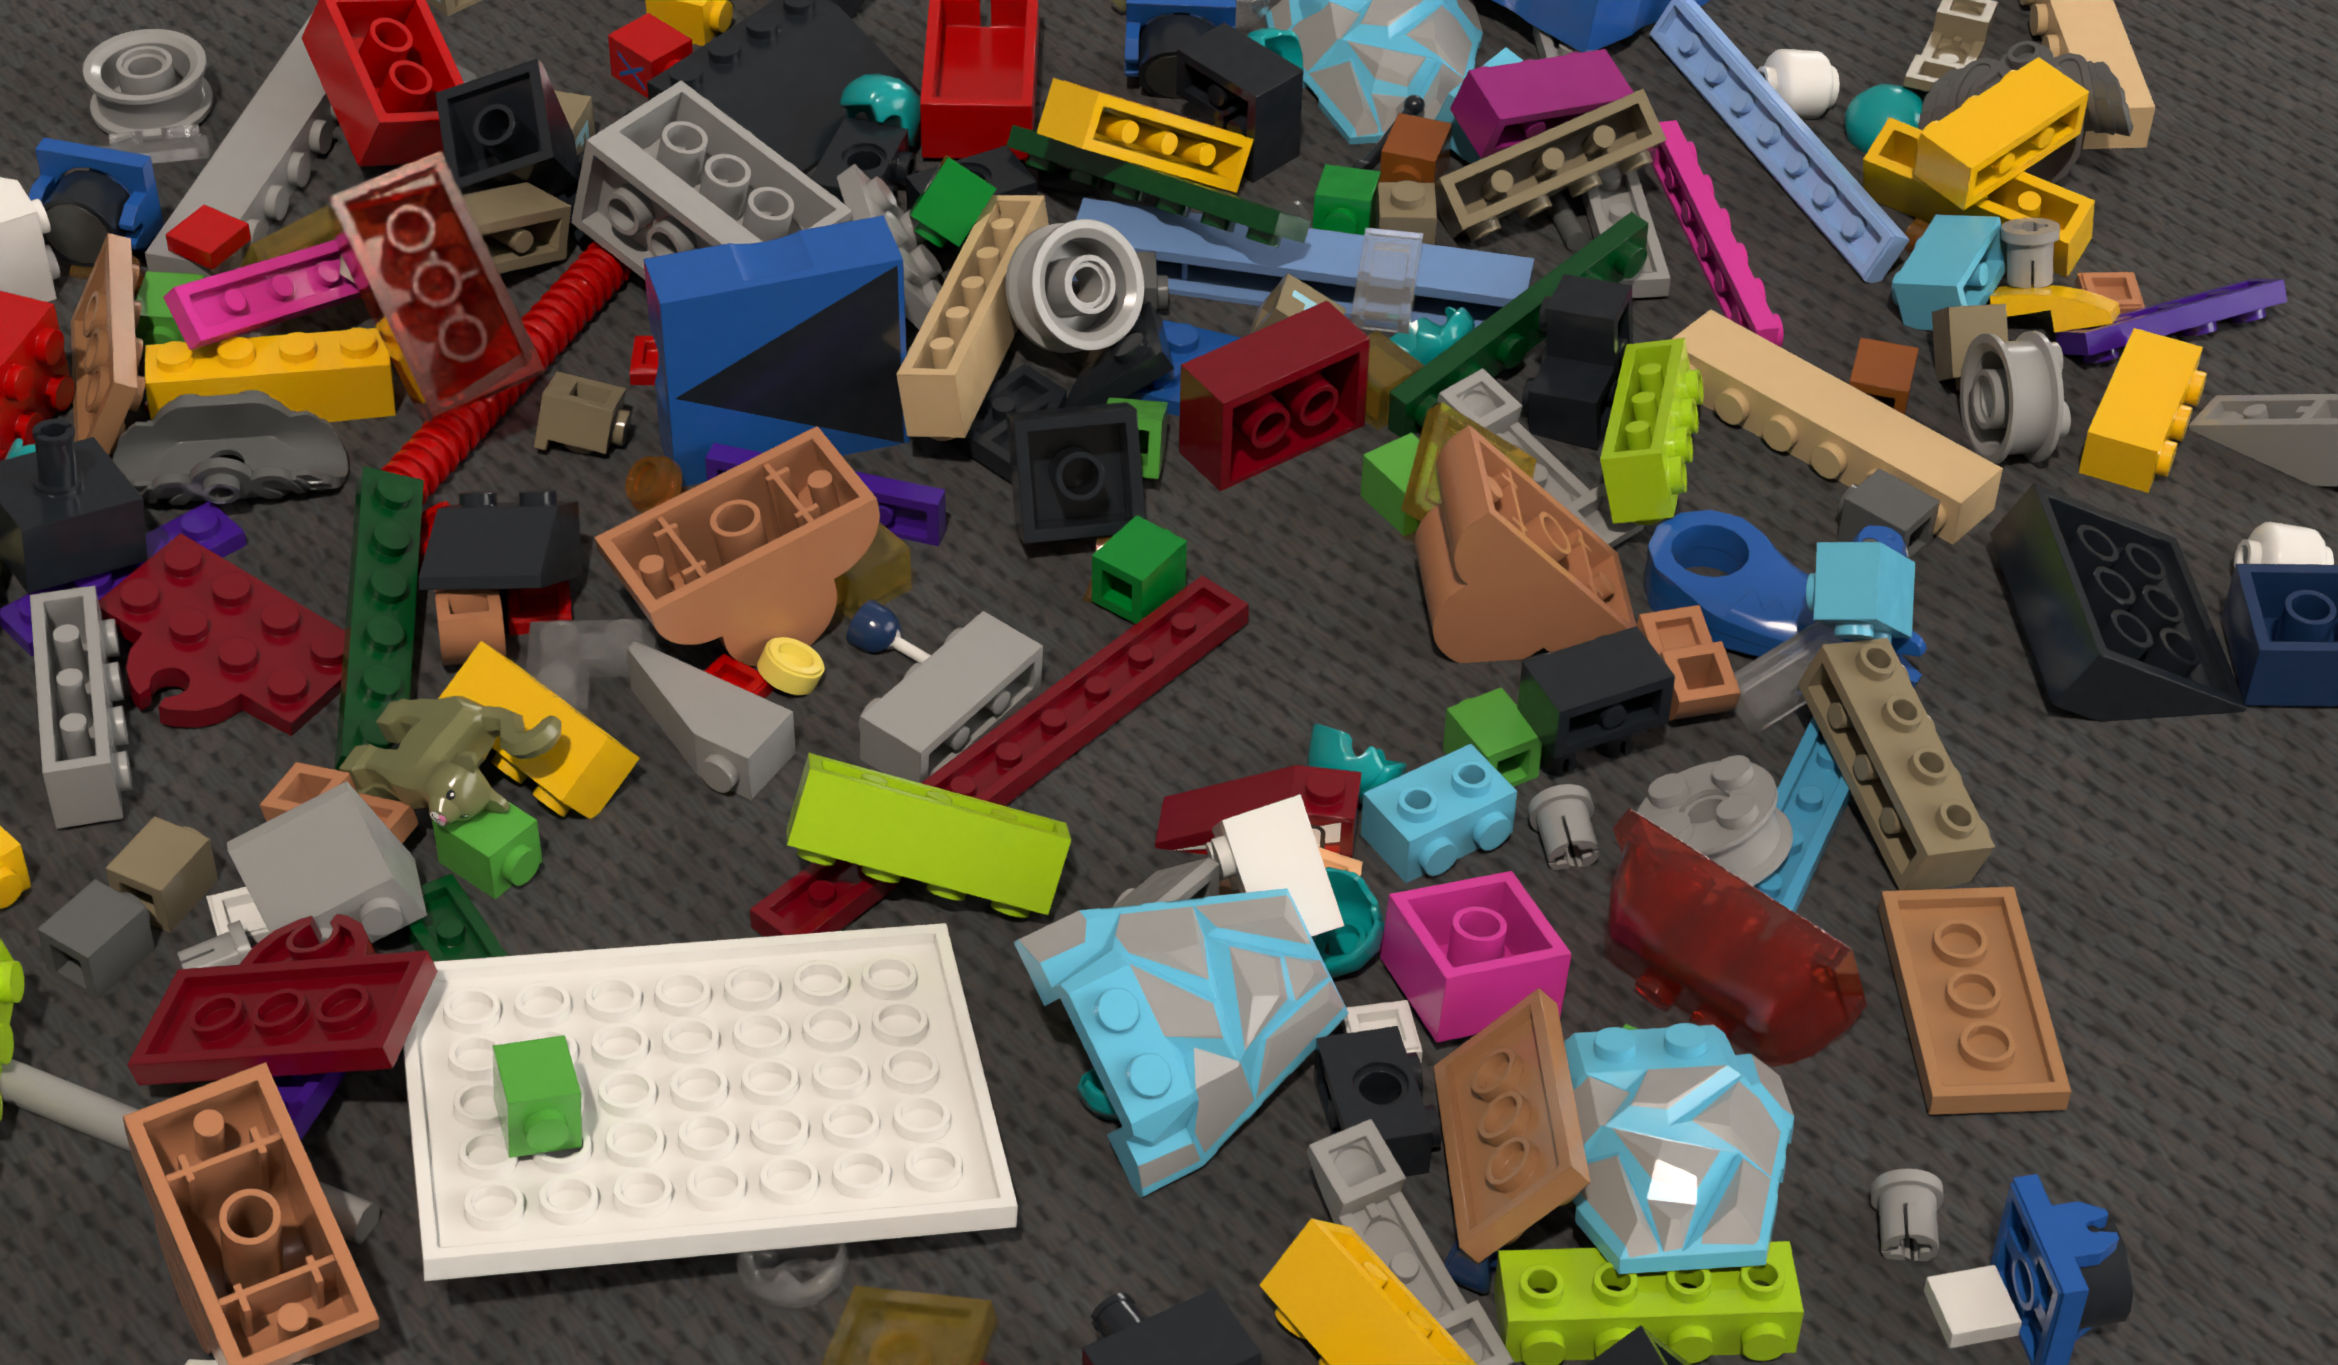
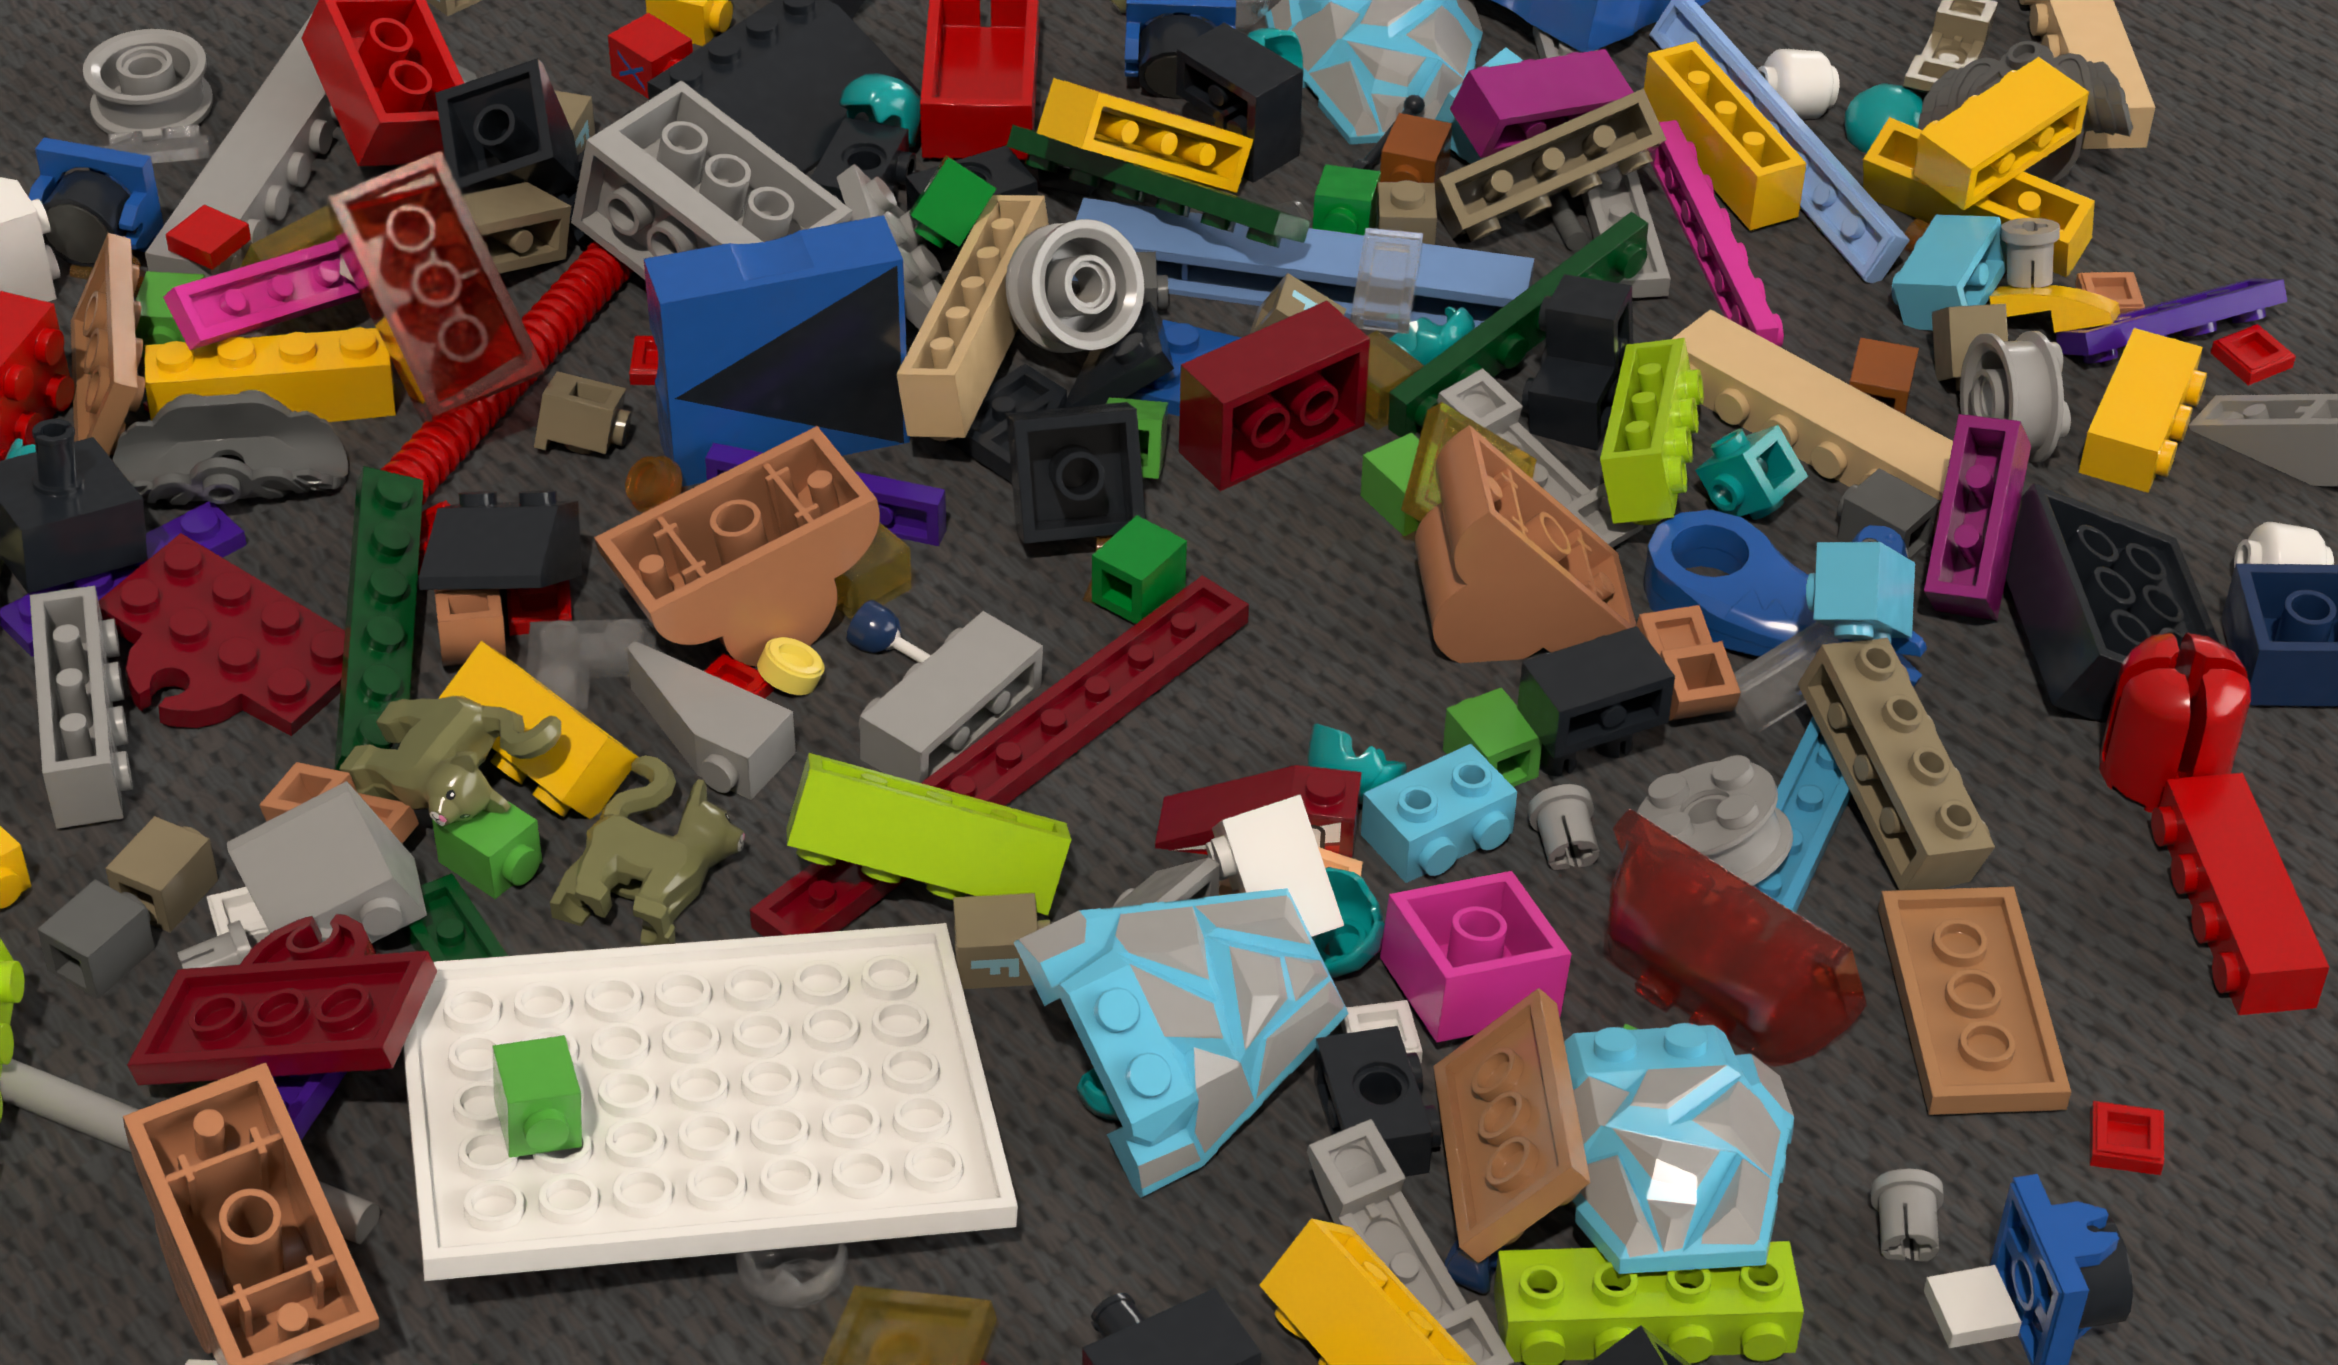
none -> olive animal [550,755,745,946]
none -> dark tan brick [953,893,1050,989]
none -> yellow brick [1644,41,1807,230]
none -> teal brick [1695,425,1808,520]
none -> magenta brick [1924,414,2031,621]
none -> red tile [2090,1101,2164,1176]
none -> red cylinder [2099,633,2251,813]
none -> red brick [2151,773,2329,1015]
none -> red tile [2210,324,2296,386]

